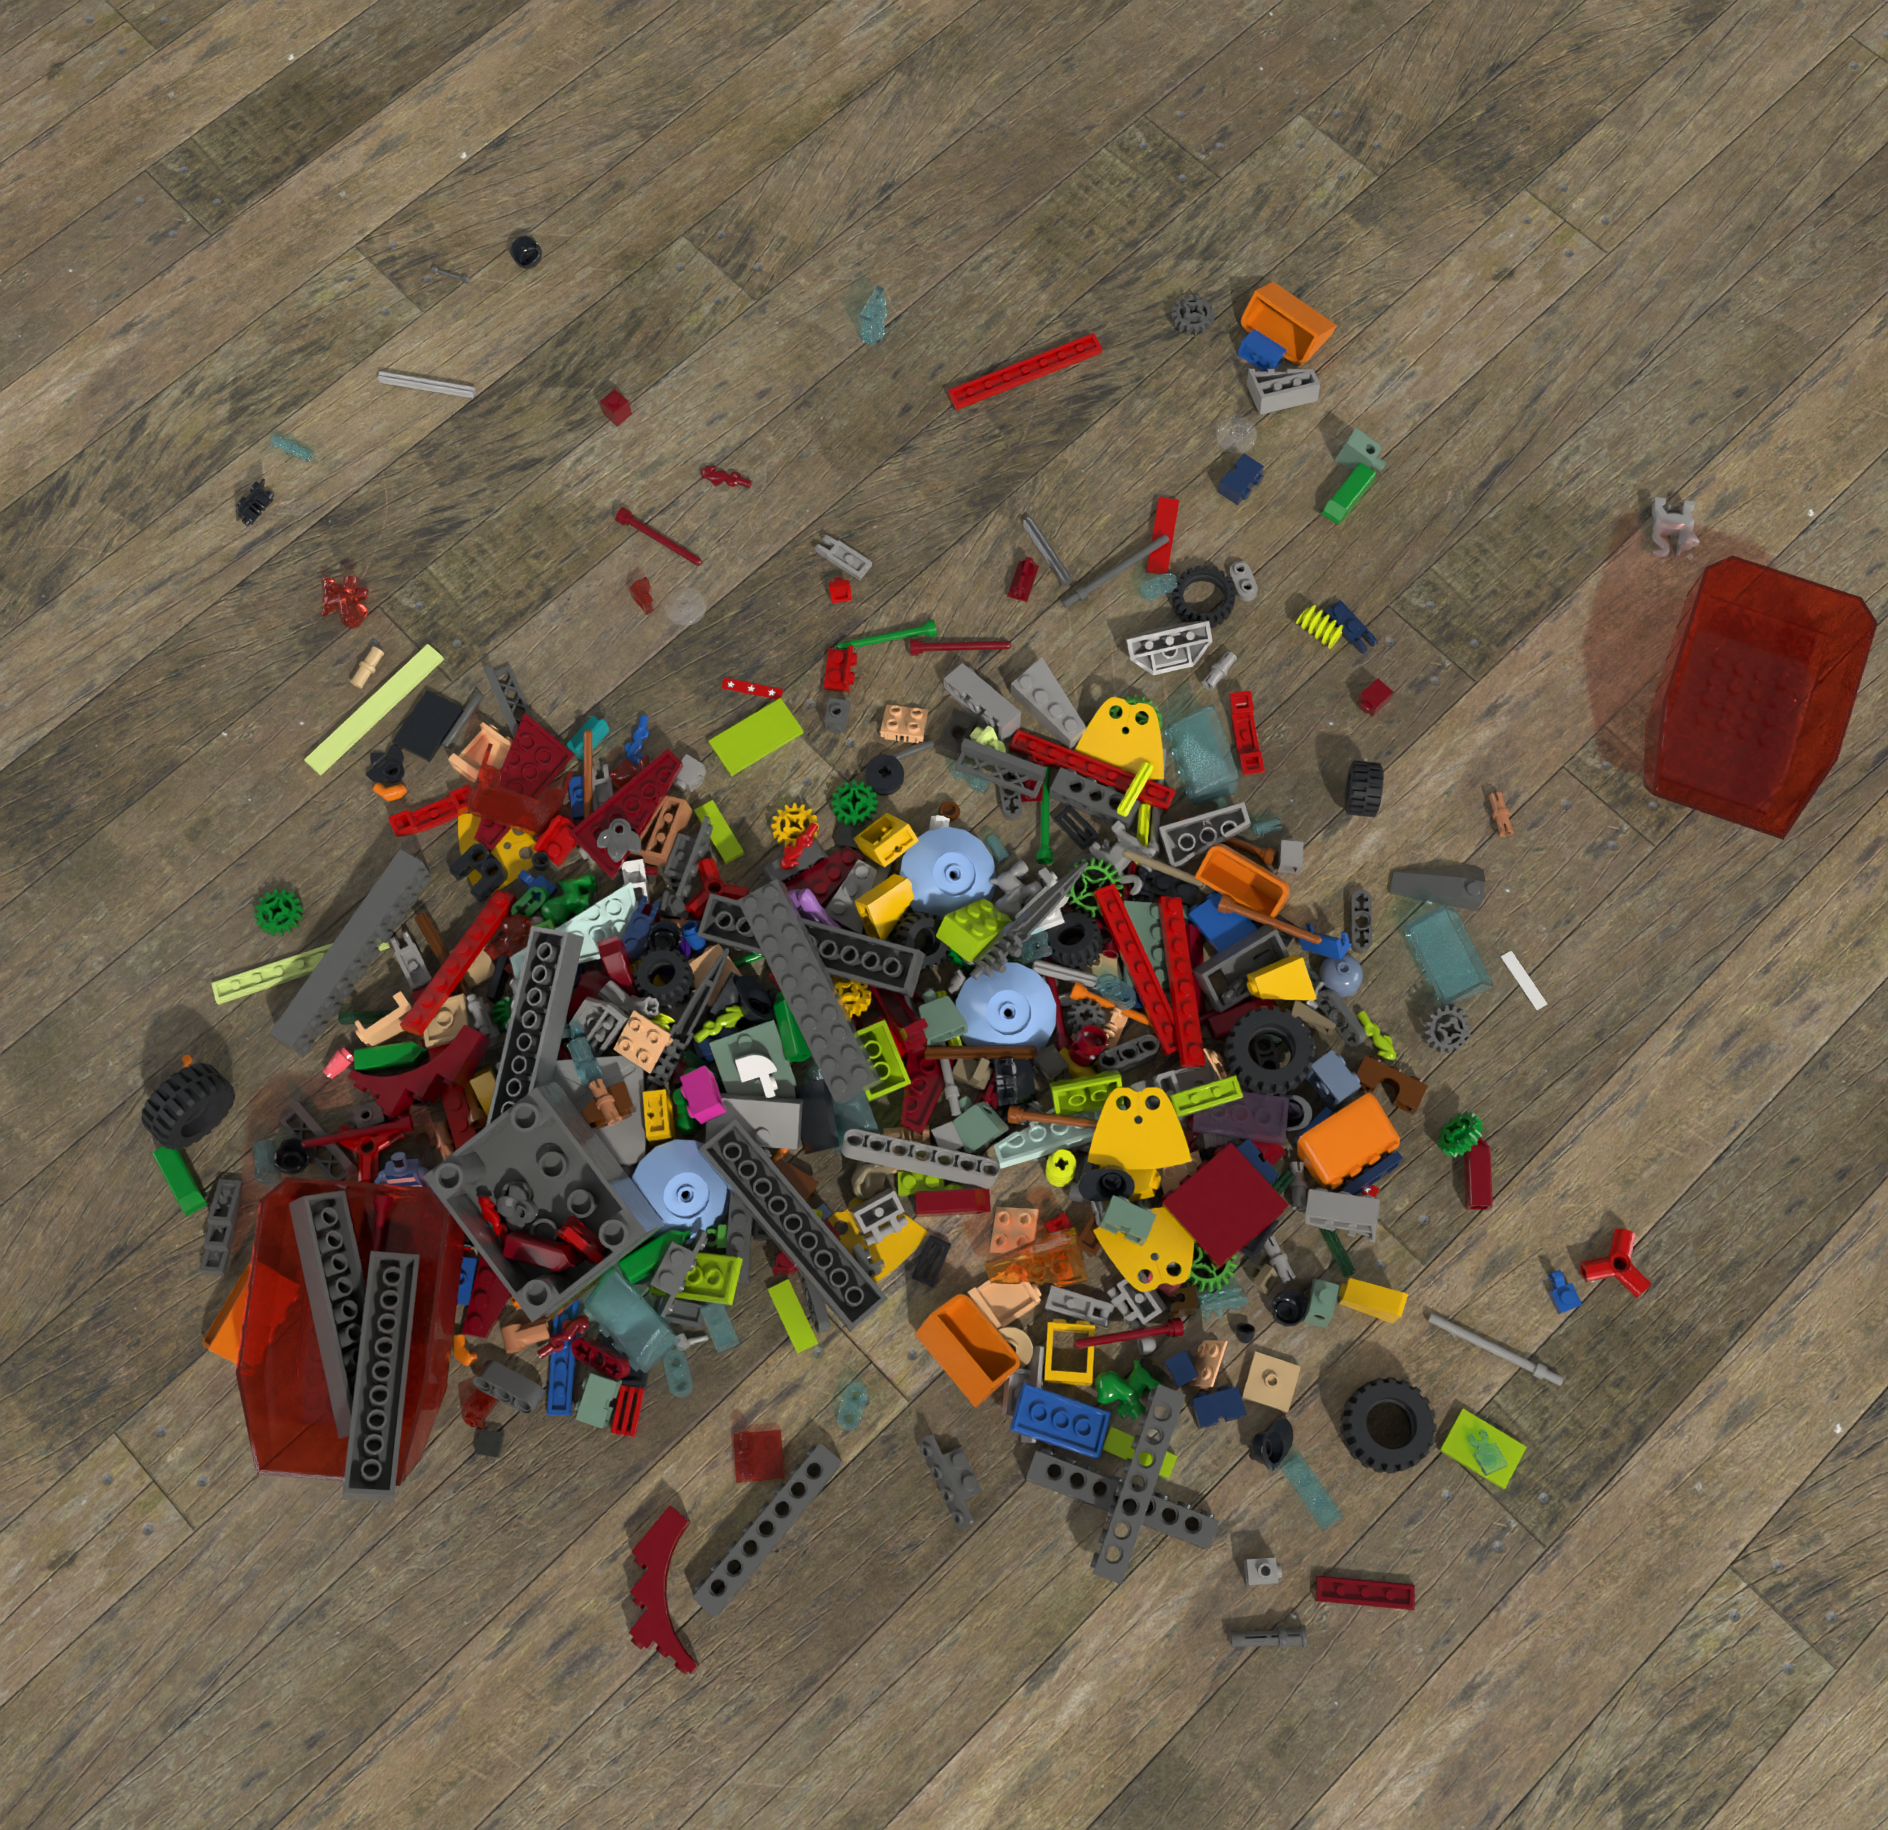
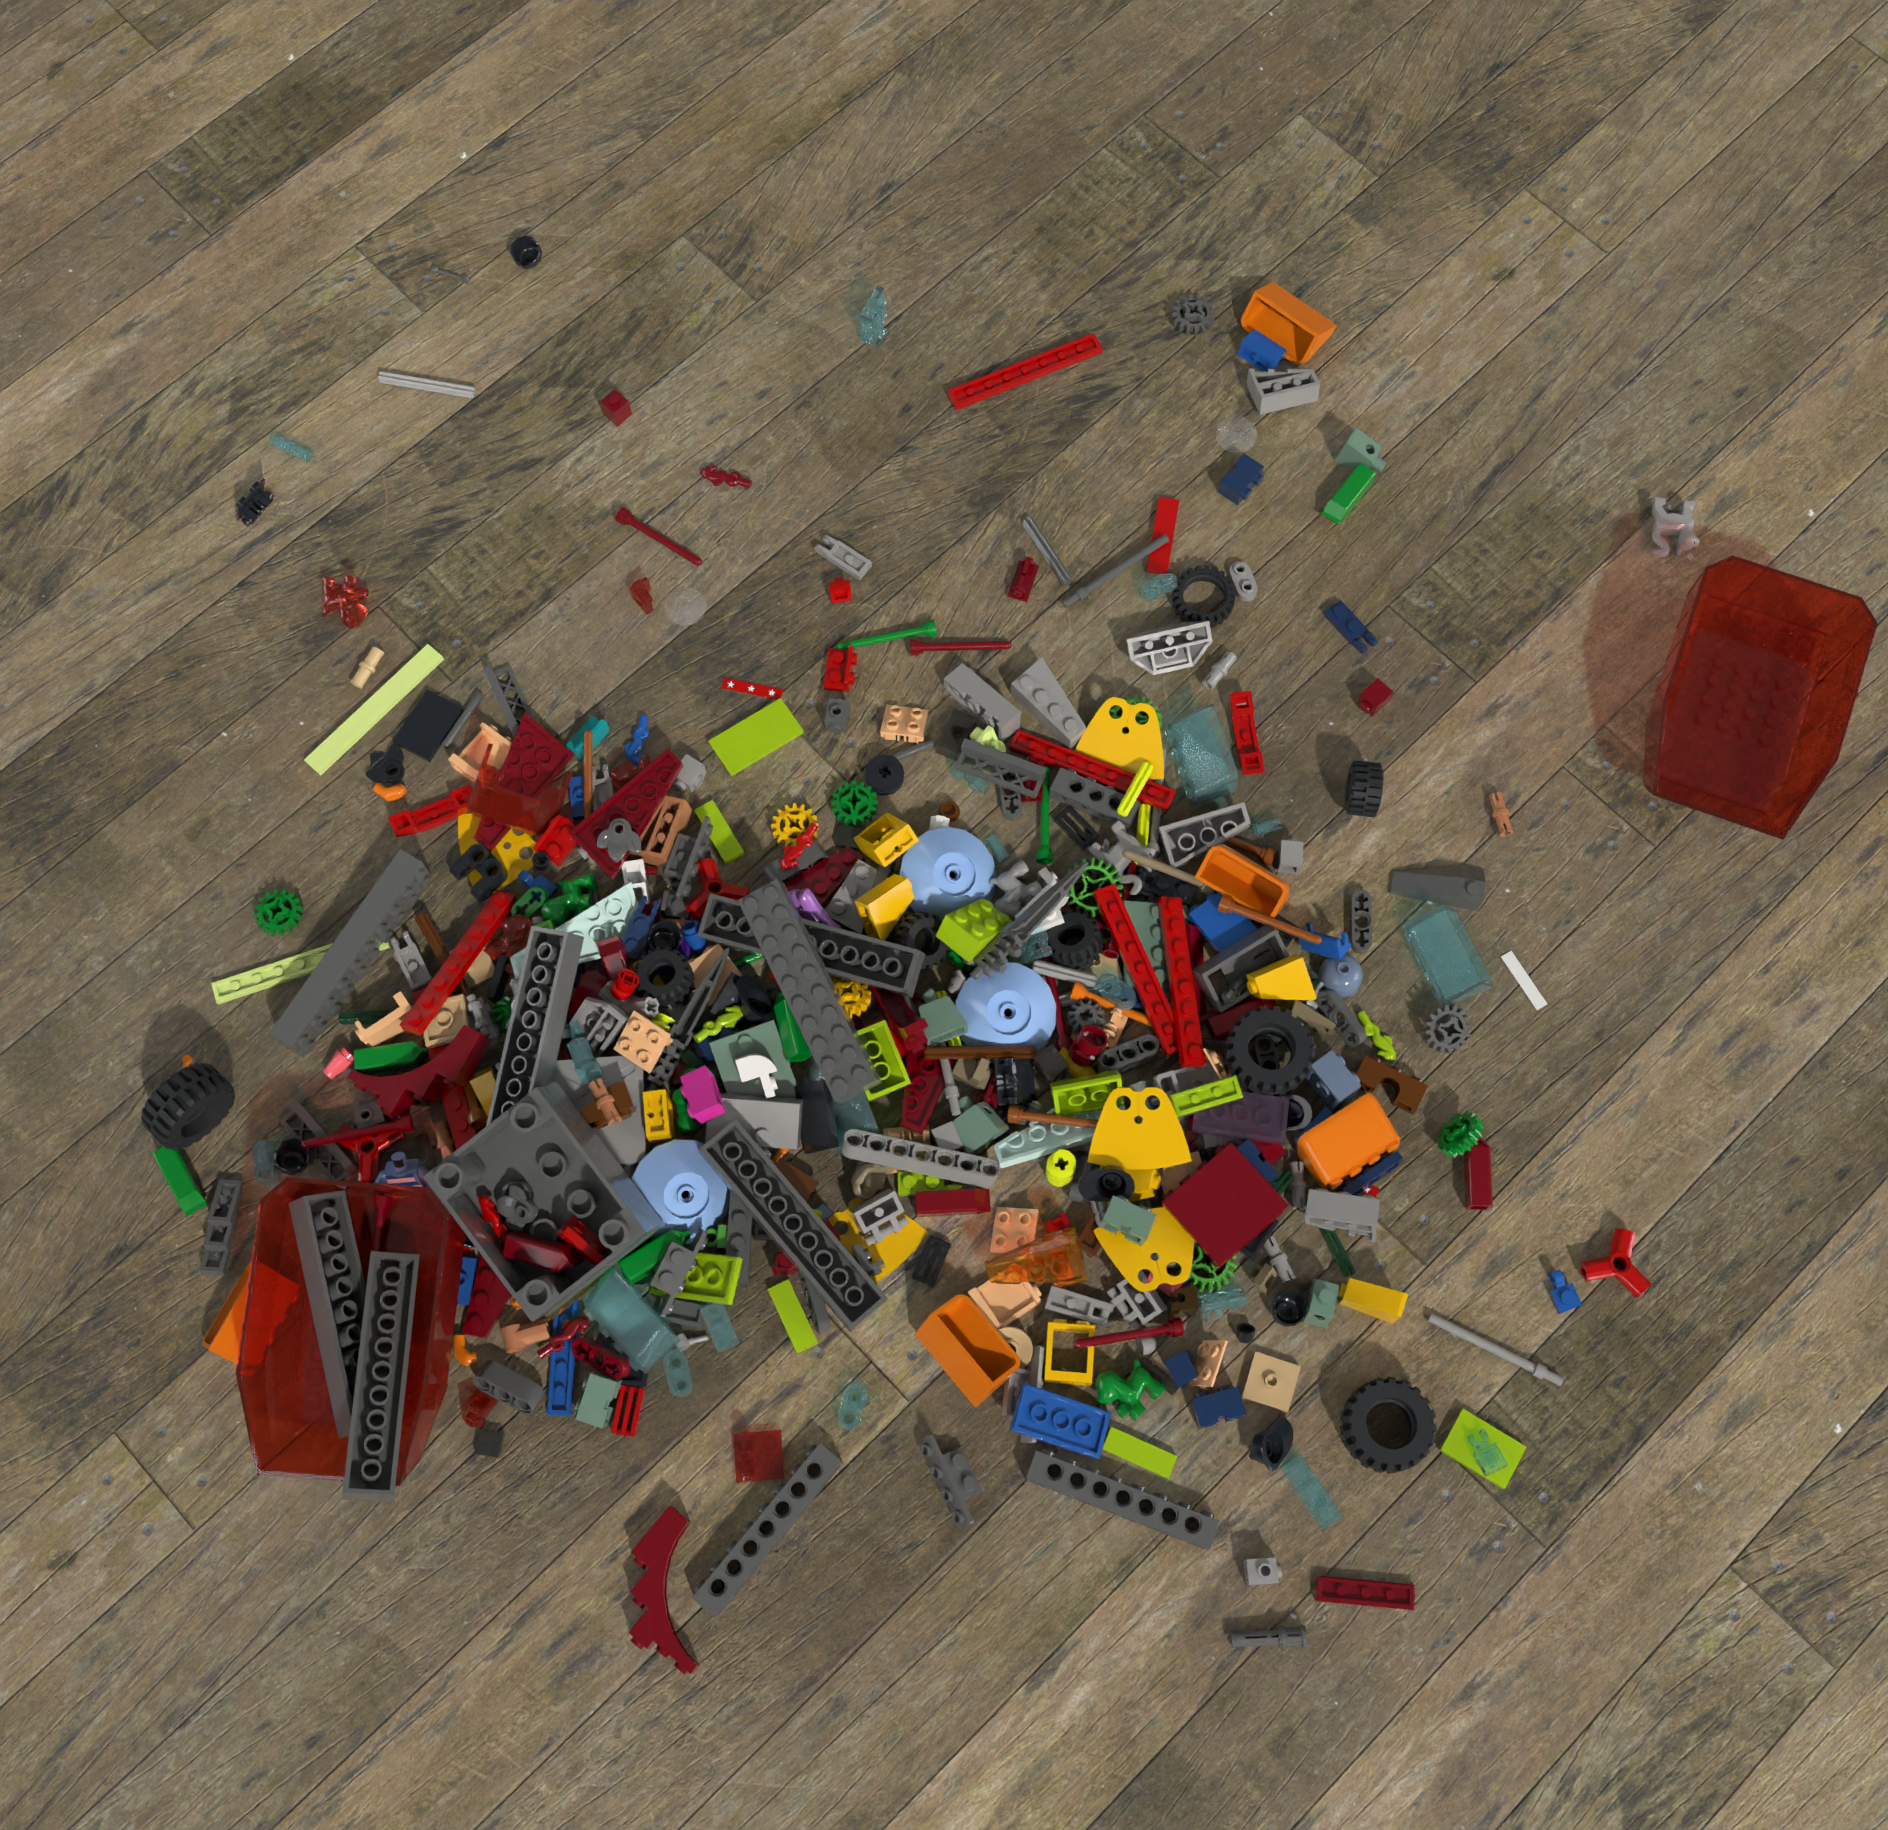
dark grey brick [1090,1384,1186,1584] -> none
neon yellow piece [1296,604,1343,649] -> none
none -> red wheel [610,969,640,1001]

